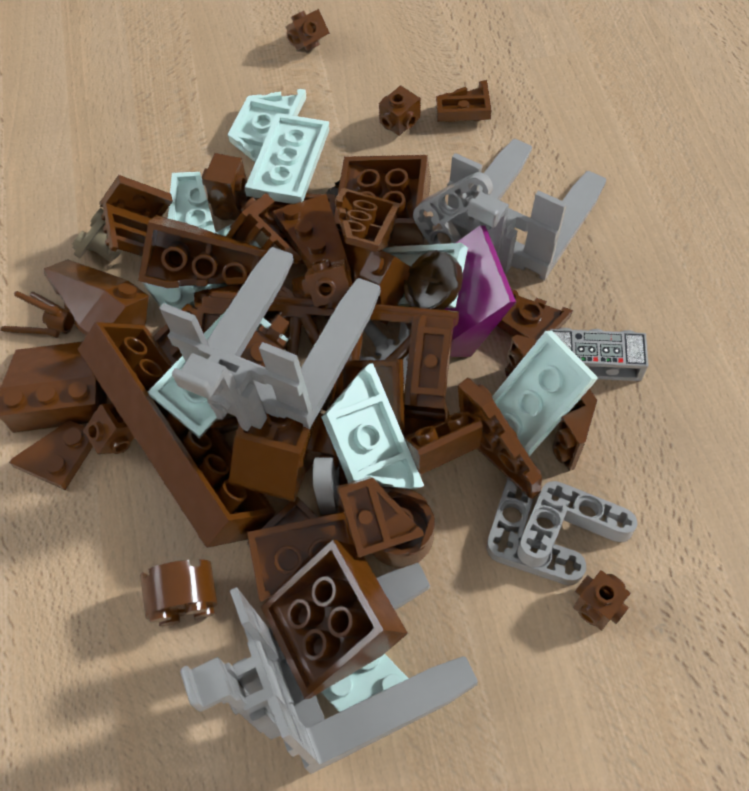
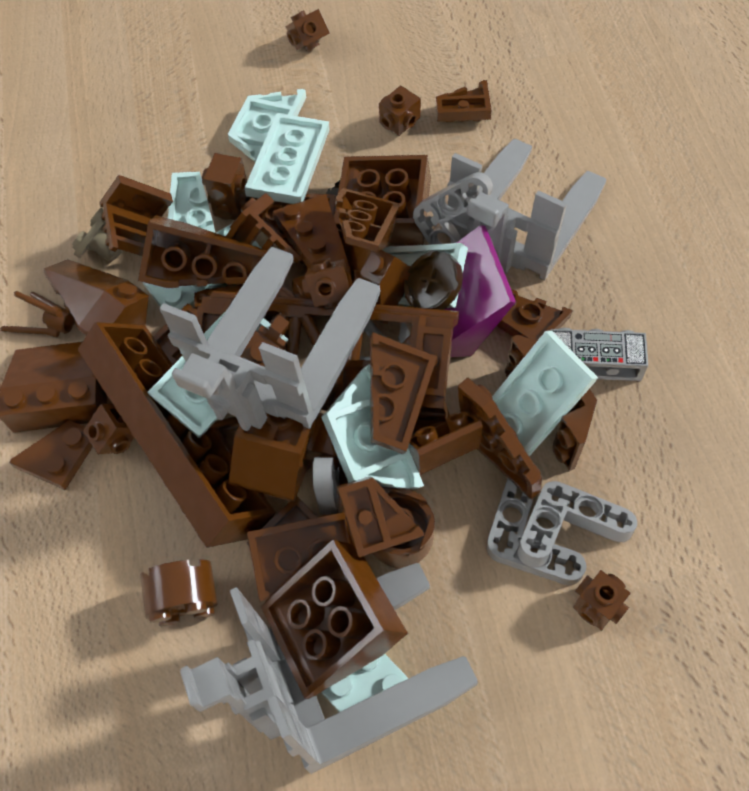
none -> reddish brown wing [370,332,437,454]

